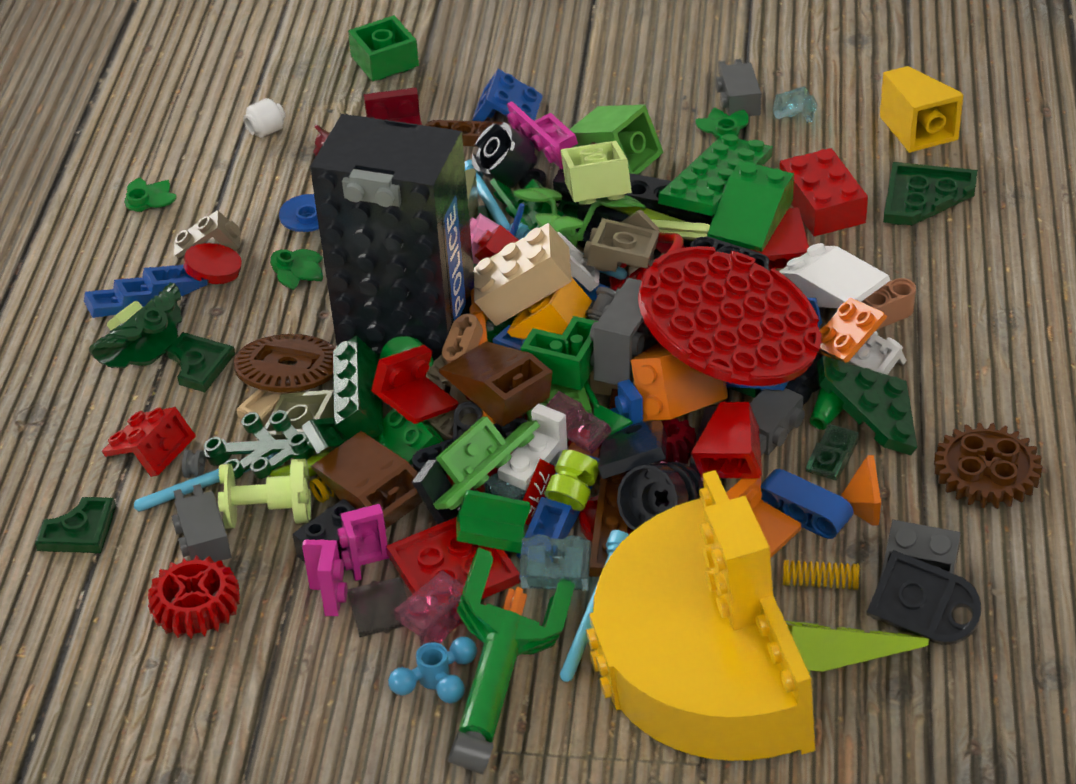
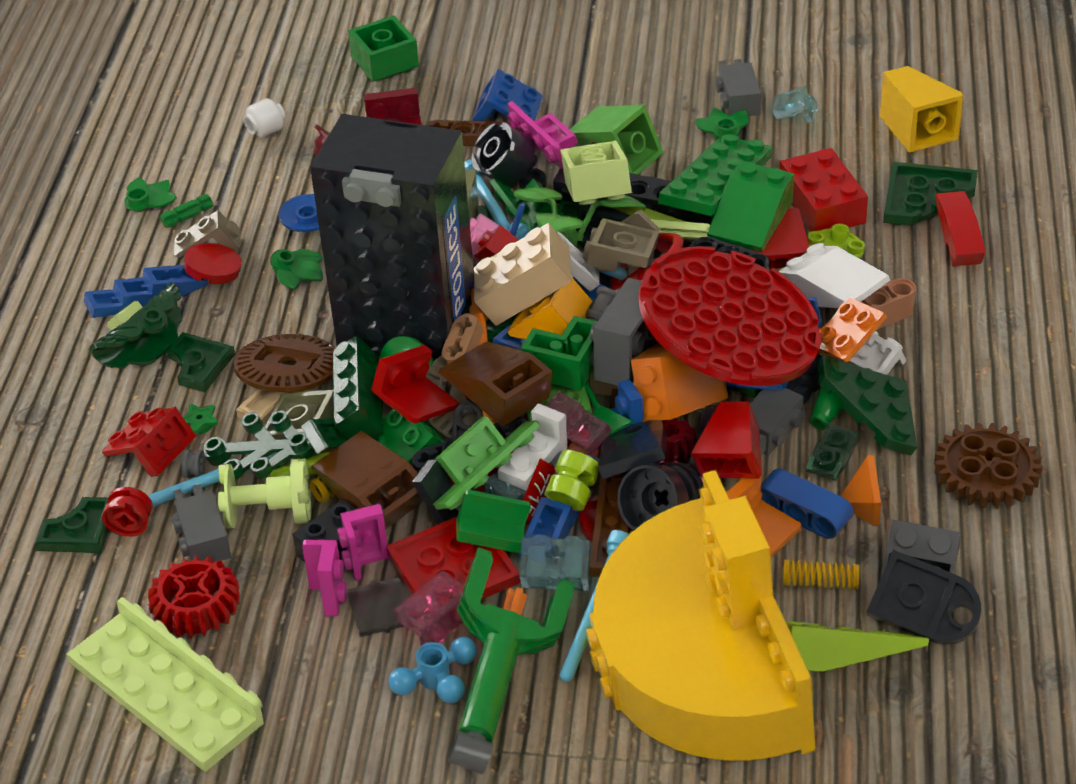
none -> yellowish green bracket [66,597,264,772]
none -> red wheel [102,487,153,537]
none -> green axle [160,194,213,228]
none -> green plate [183,404,218,434]
none -> lime dish [807,224,865,259]
none -> red slope [935,191,986,266]

